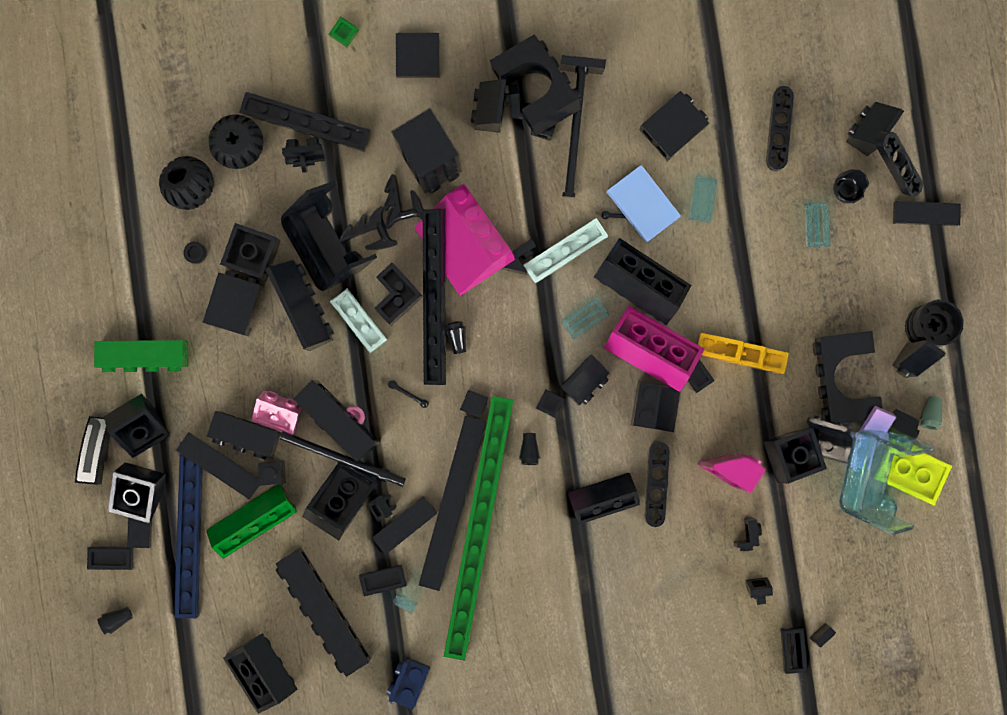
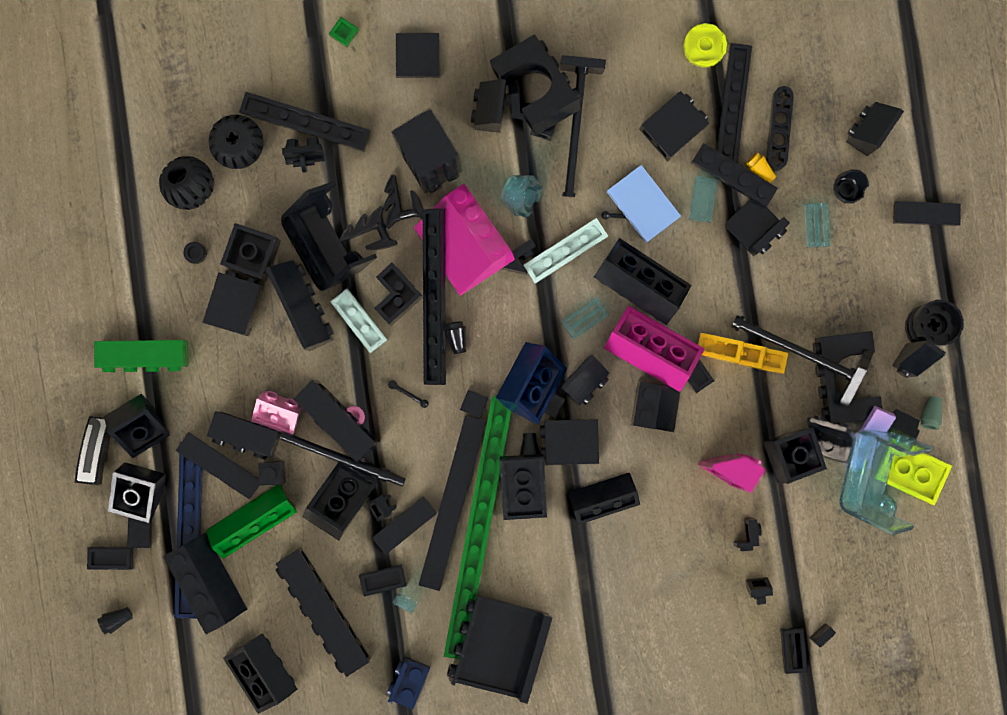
black beam [644,441,670,527] -> none
black beam [875,130,923,197] -> none
none -> black slope [163,532,247,635]
none -> black panel [447,594,553,704]
none -> dark blue slope [496,342,567,424]
none -> black tile [499,454,547,520]
none -> clear light blue cone [501,175,542,218]
none -> black brick [540,419,599,465]
none -> neon yellow tile [683,23,727,68]
none -> black plate [691,143,778,208]
none -> black tile [716,43,752,163]
none -> black bracket [725,199,790,256]
none -> black tile [732,315,874,406]
none -> yellow cone [745,152,776,183]

